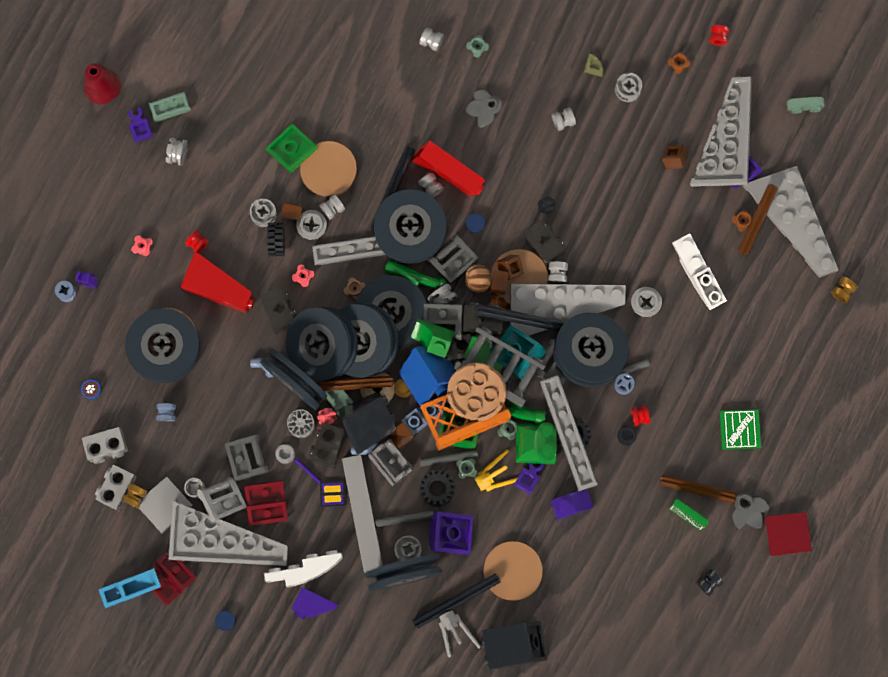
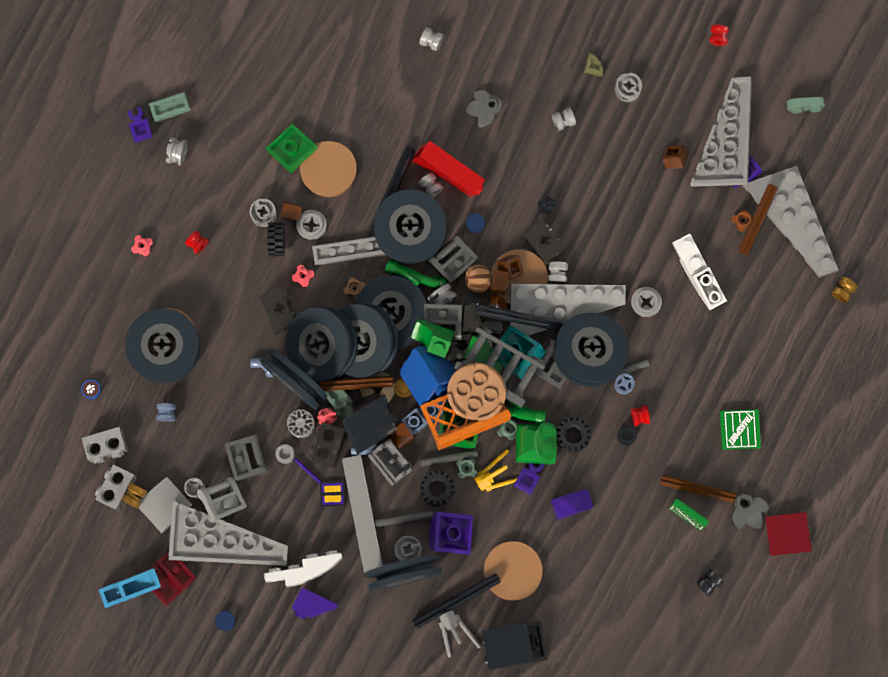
sand blue wheel [55,281,77,302] -> none
dark purple plate [75,271,99,289] -> none
dark red cone [83,63,120,104] -> none
red slope [181,252,255,313] -> none
dark red slope [244,480,288,526] -> none
light grey wheel [319,194,345,220] -> none
sand green plate [466,36,489,57] -> none
light grey tile [540,375,598,491] -> none
dark orange plate [668,52,690,74] -> none

